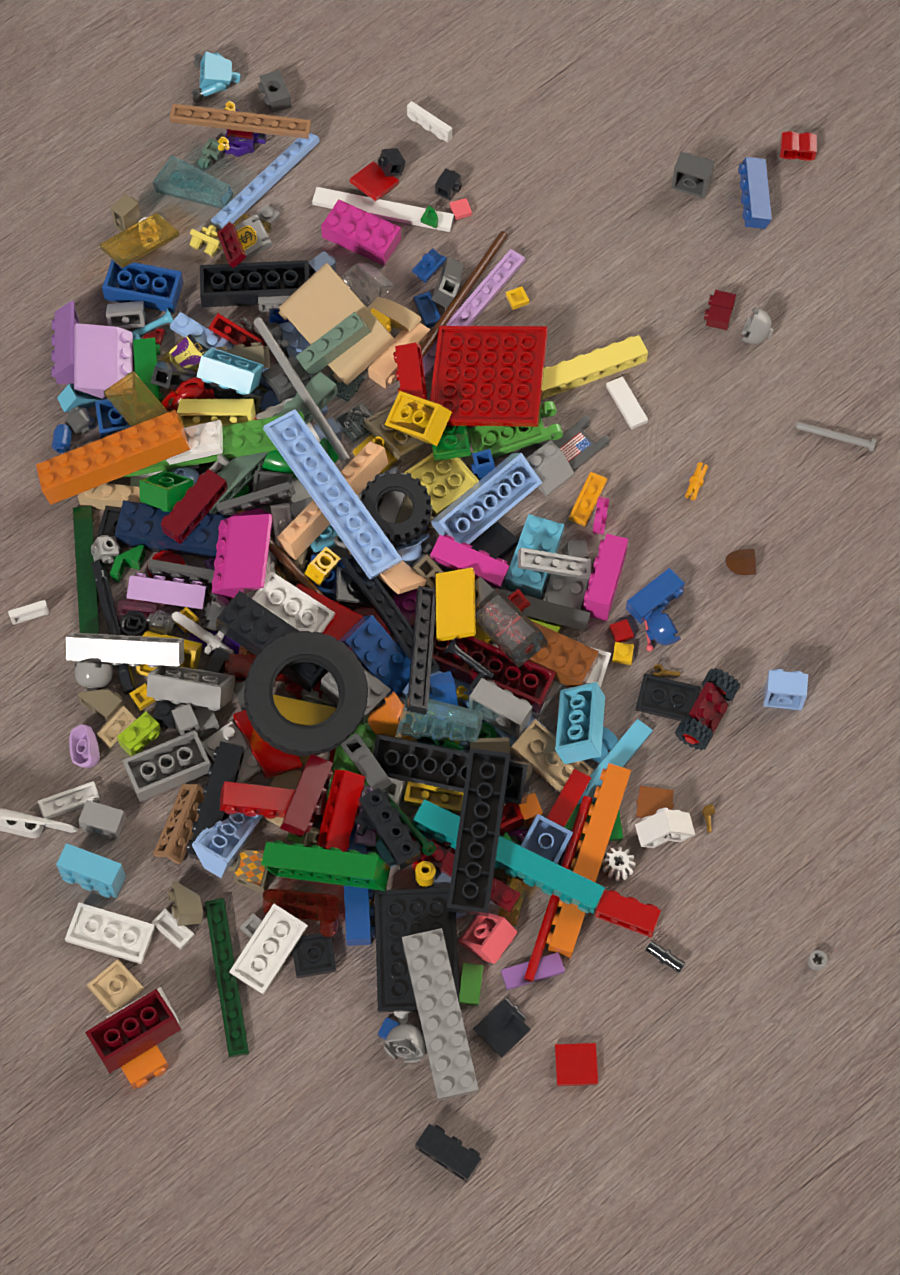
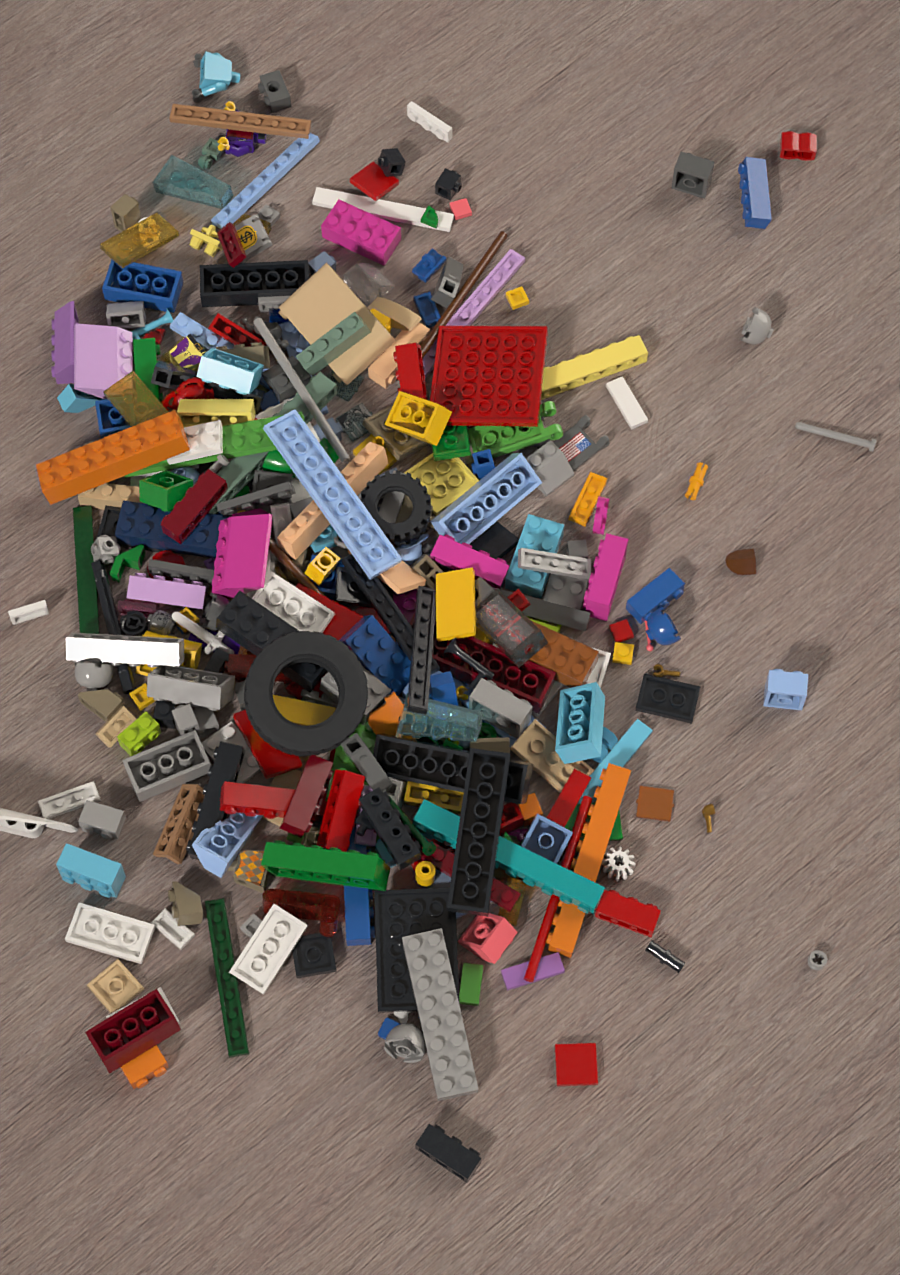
blue brick [52,424,72,453] -> none
dark grey head [66,406,94,435] -> none
lavender piece [69,725,100,768] -> none
black plate [473,997,531,1058] -> none
white brick [635,808,695,848] -> none
plate [675,668,740,750] -> none
dark red brick [704,289,736,331] -> none

